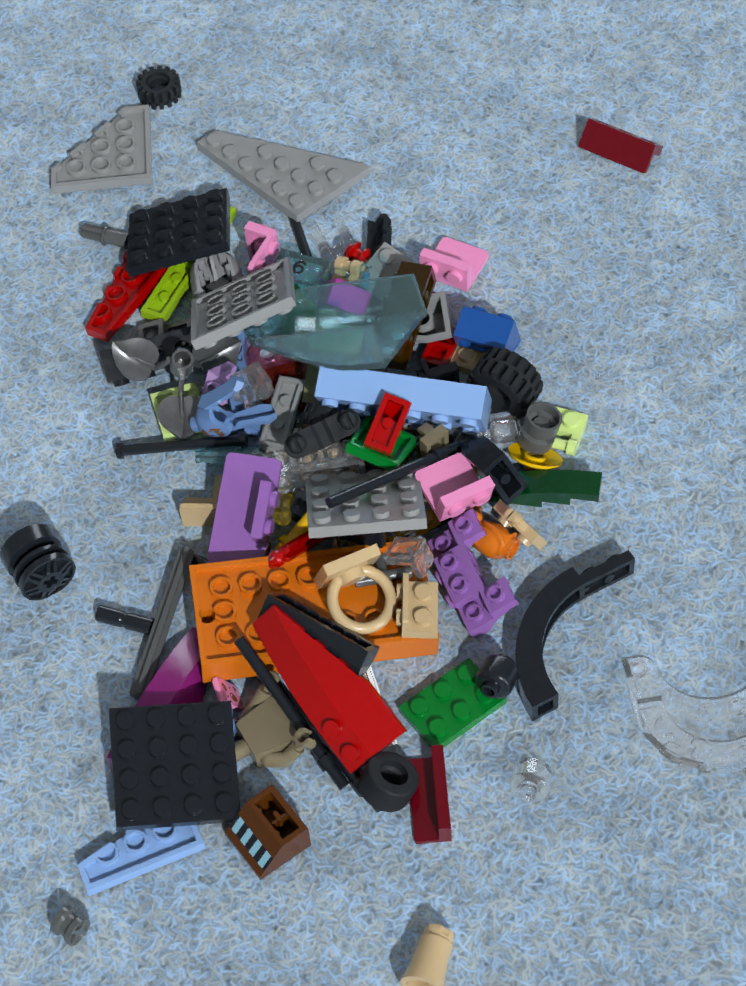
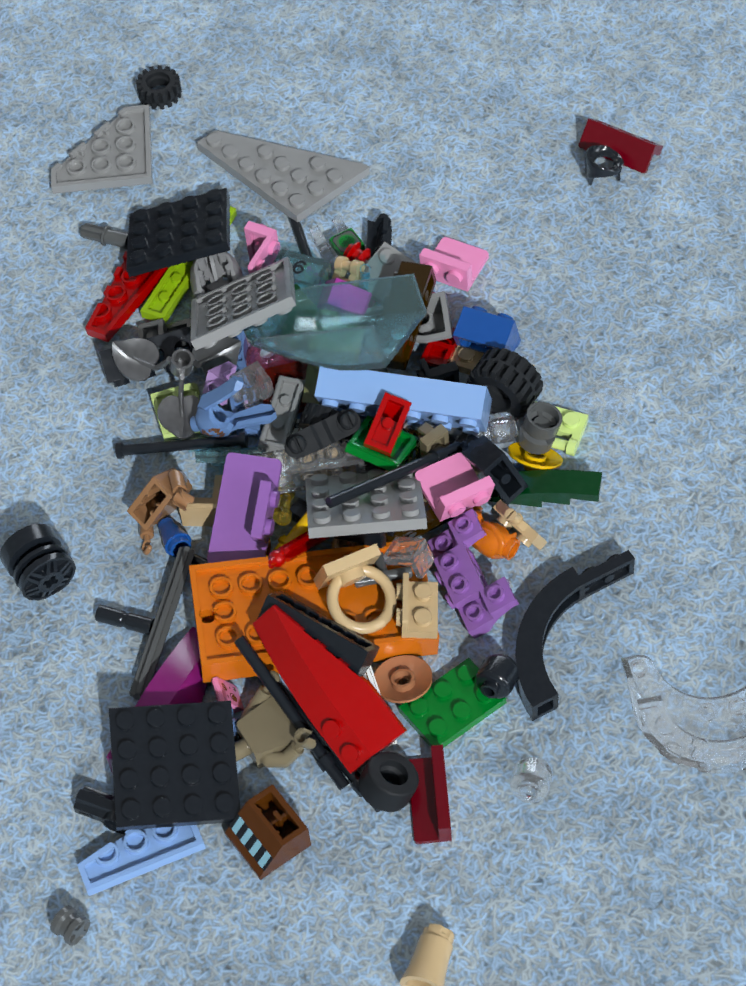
none -> black piece [73,786,127,834]
none -> medium nougat torso [127,468,194,555]
none -> blue cone [158,518,191,558]
none -> tile [329,228,365,256]
none -> nougat dish [374,655,433,703]
none -> black piece [585,145,624,185]

